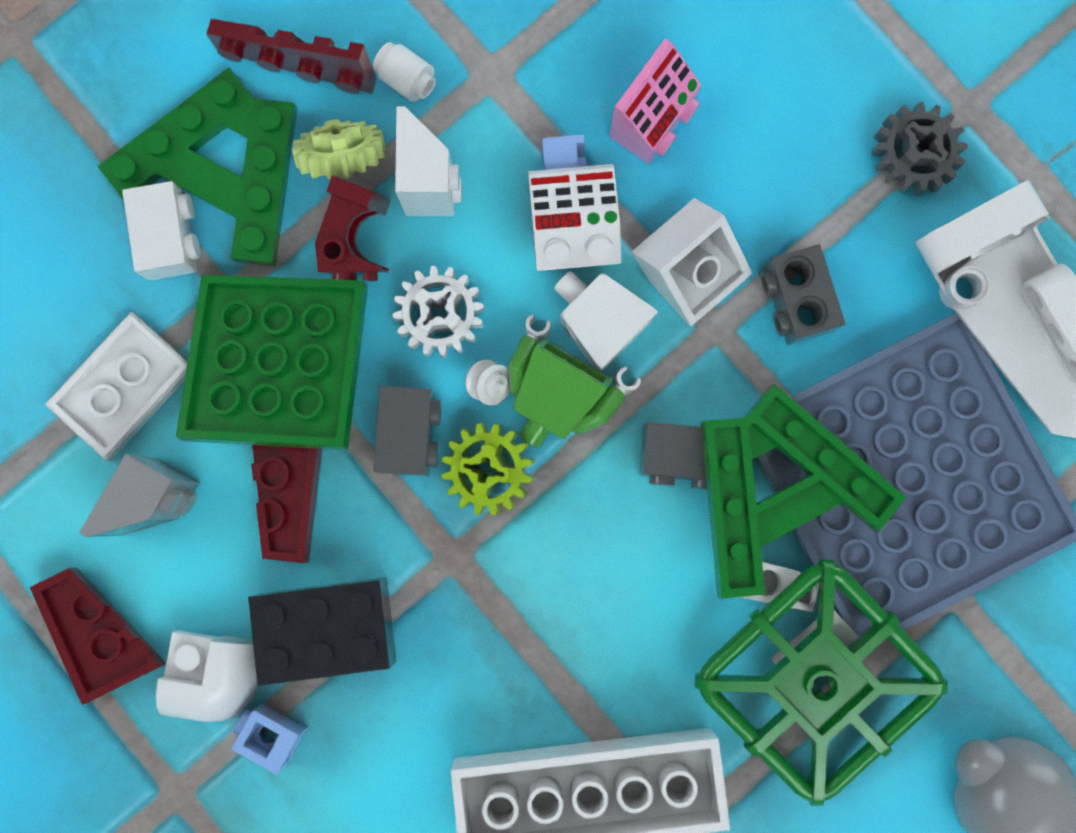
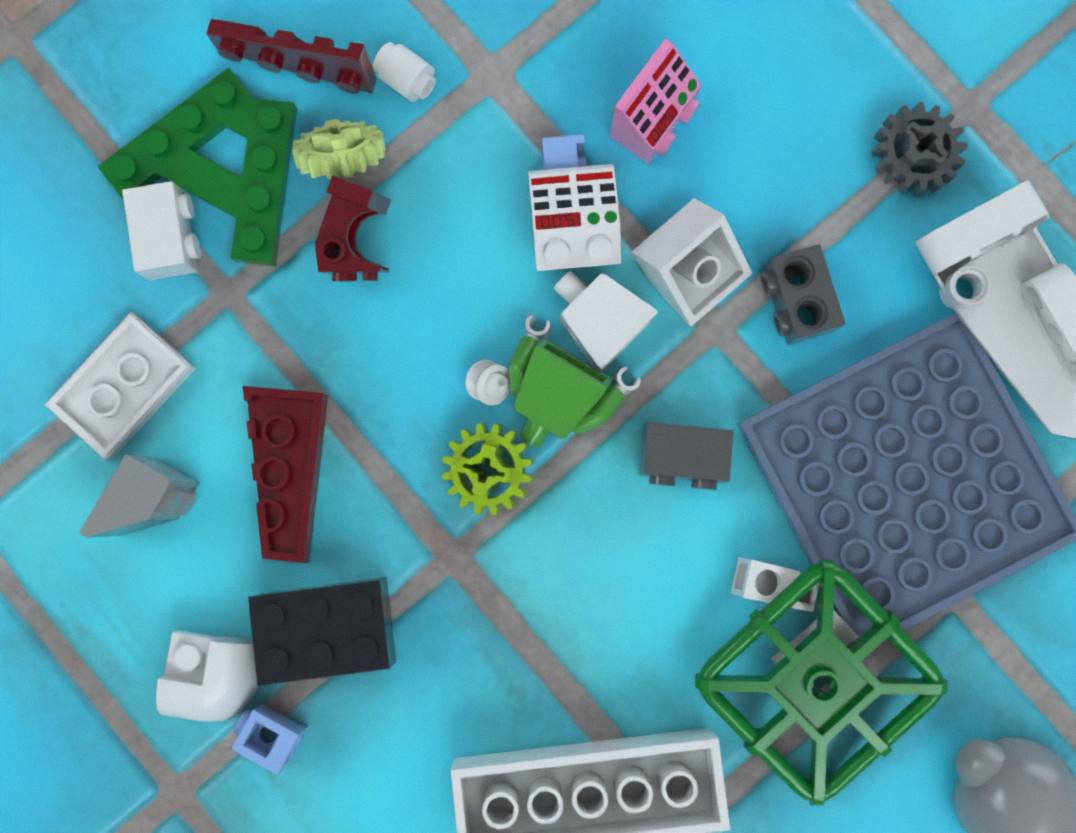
dark red wing [30,567,166,705] -> none
green plate [176,275,368,450] -> none
dark grey brick [373,386,442,476] -> none
white gear [392,266,485,358] -> none
white slope [395,106,463,216] -> none
green plate [701,384,906,599] -> none

